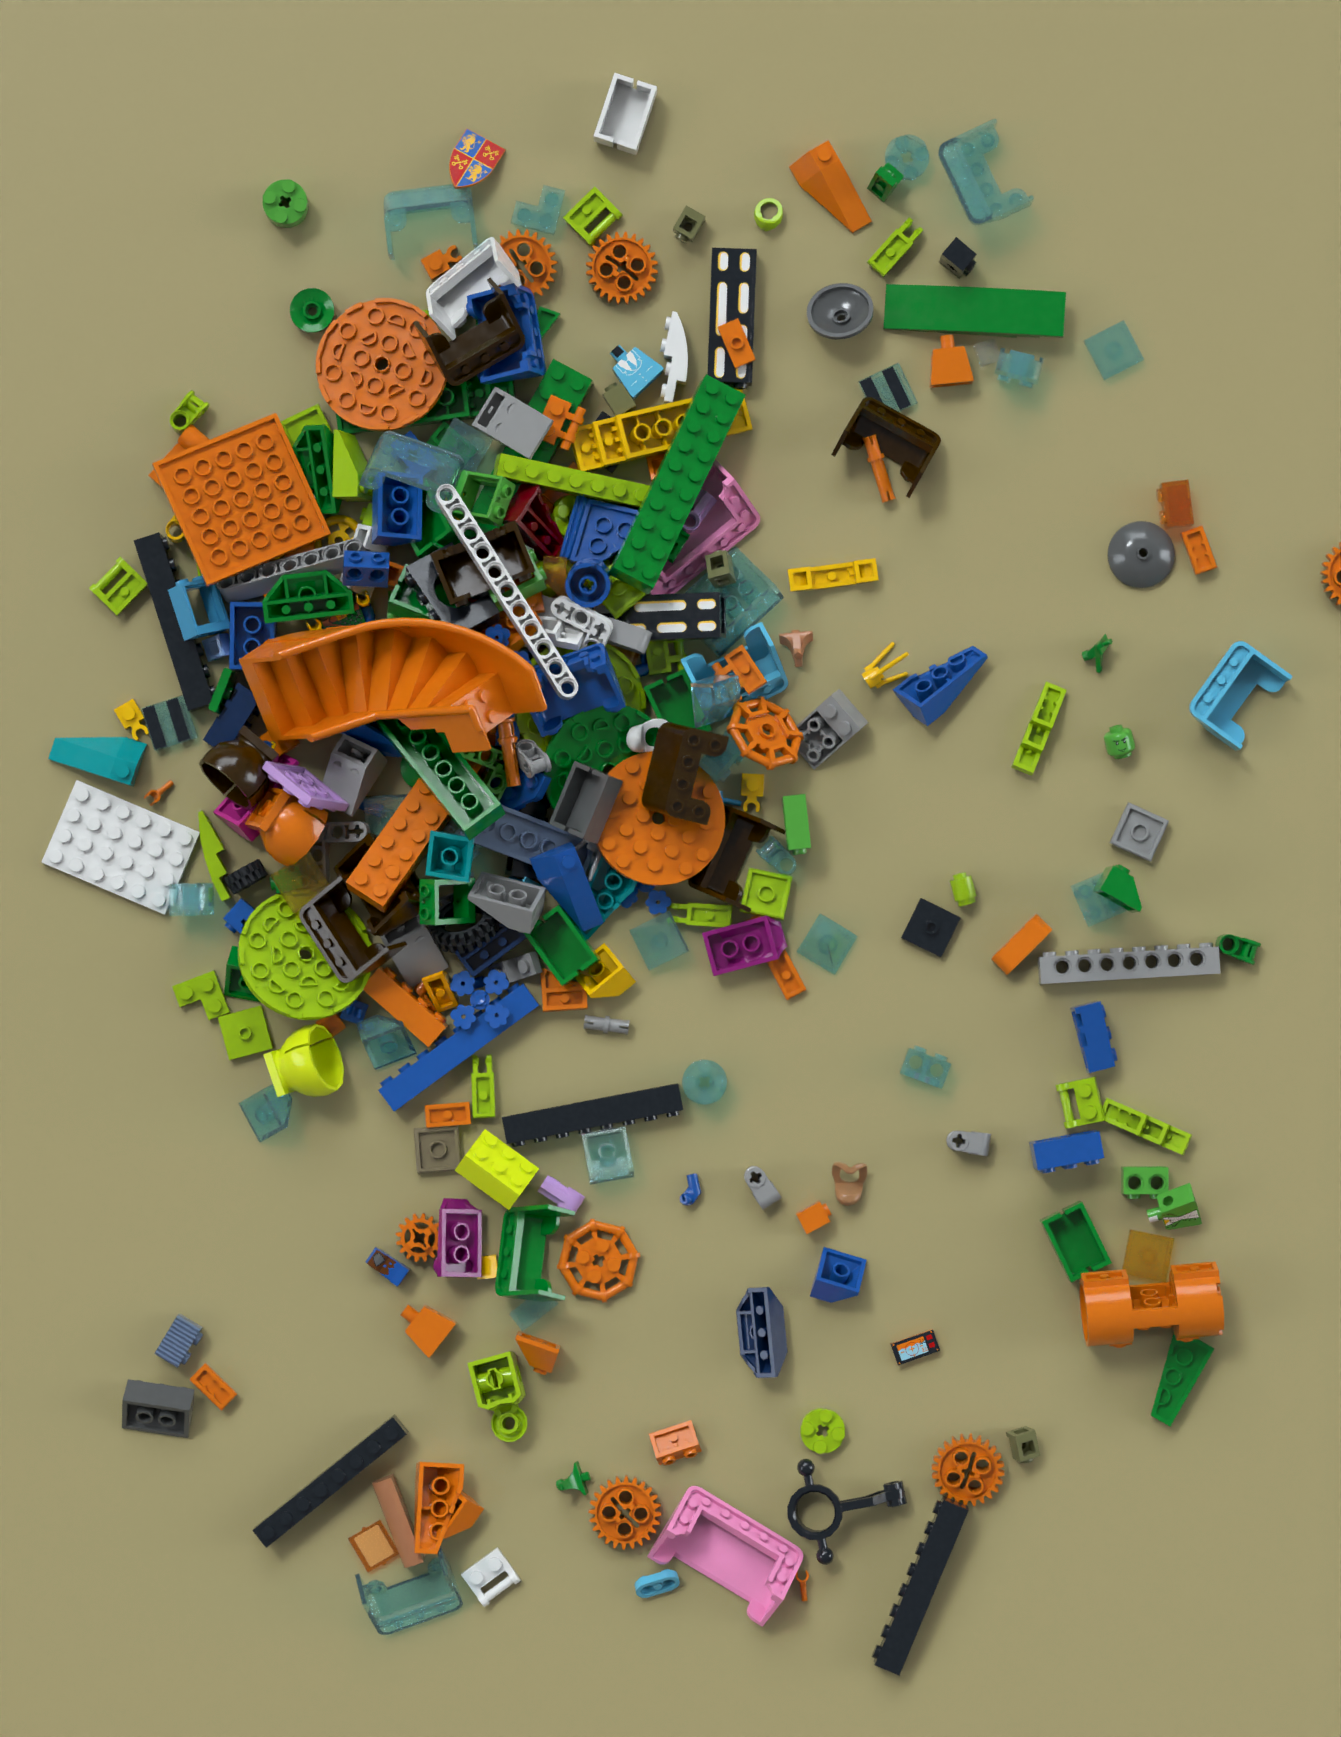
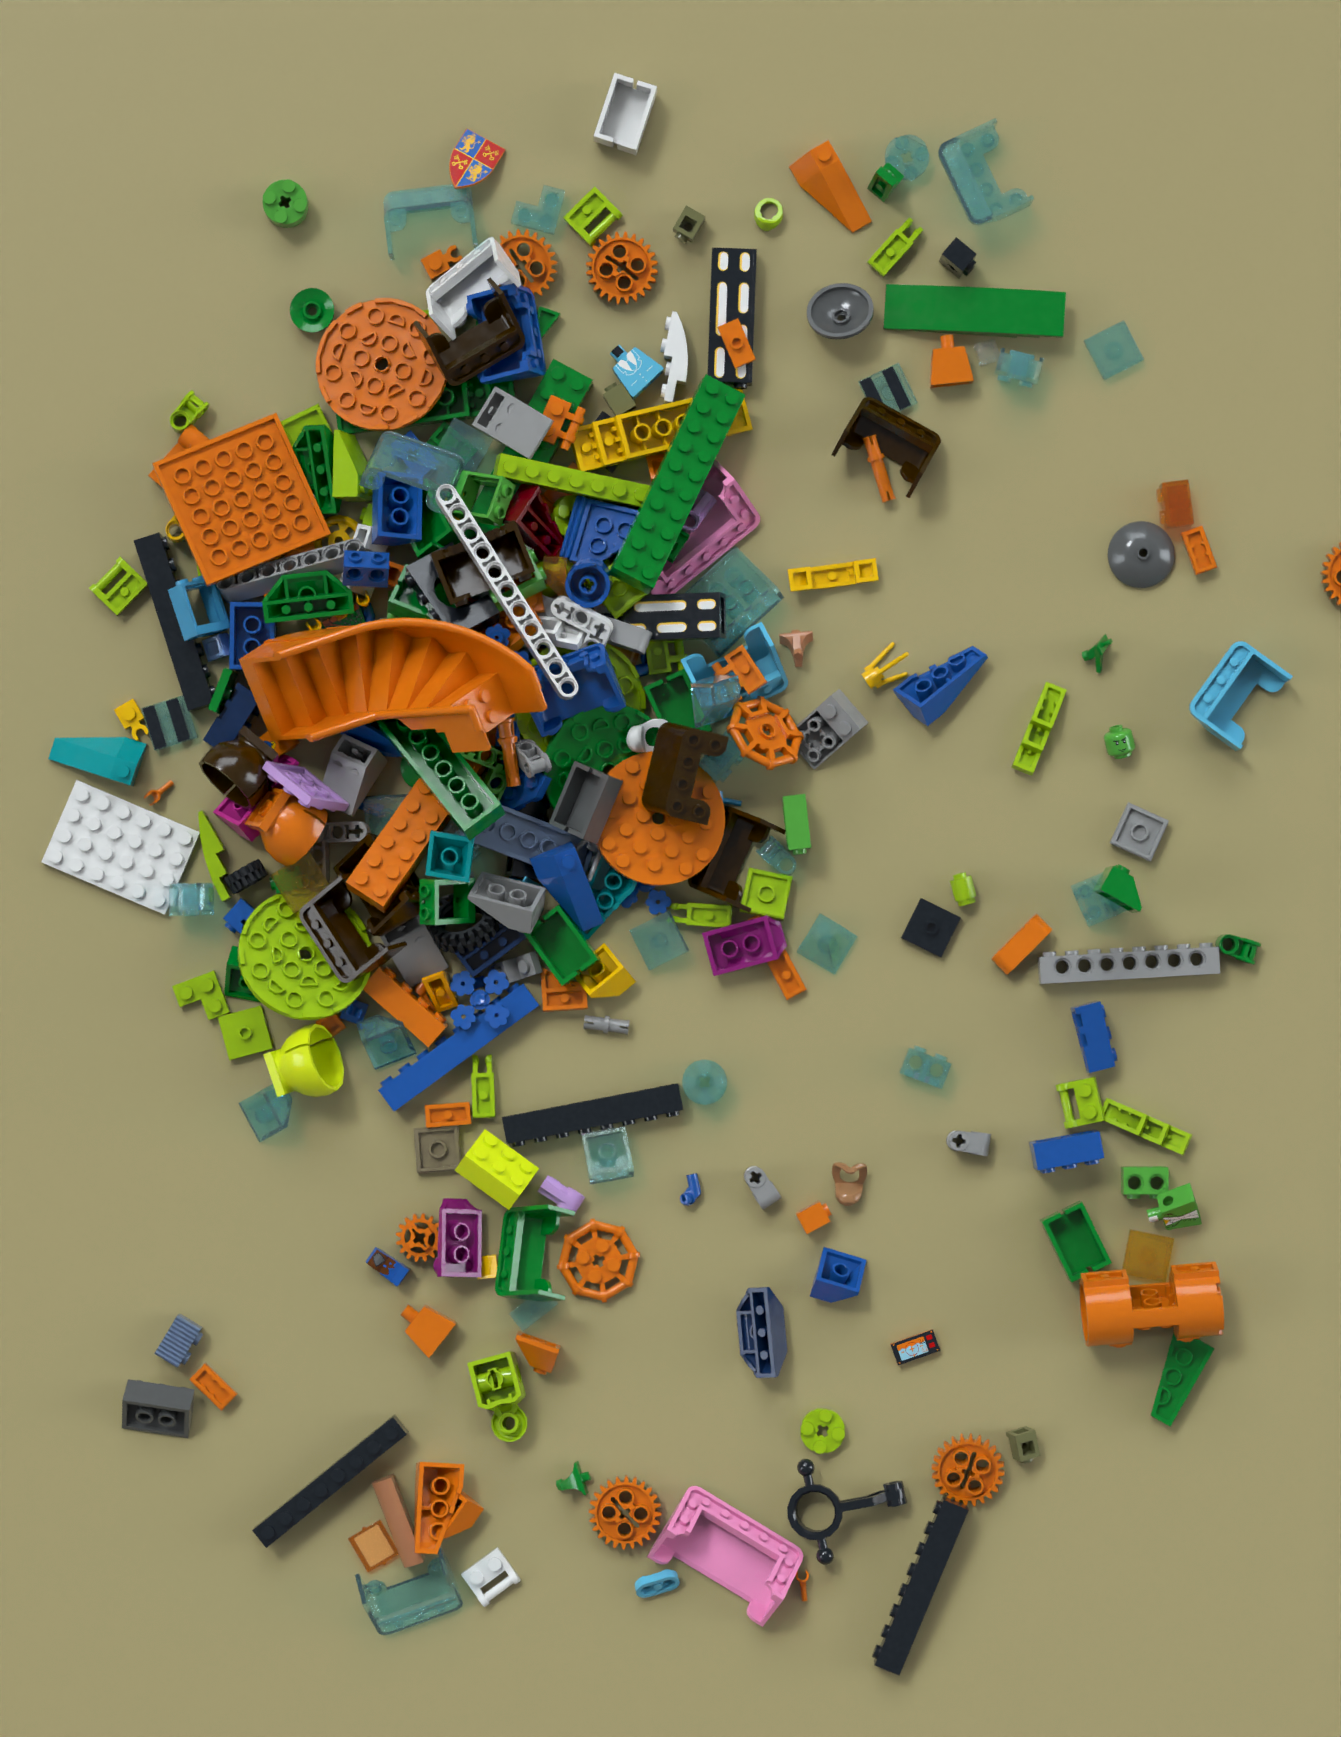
orange bracket [649,1420,702,1465] -> none
olive brick [705,550,736,589] -> none
yellow plate [741,773,764,812] -> none

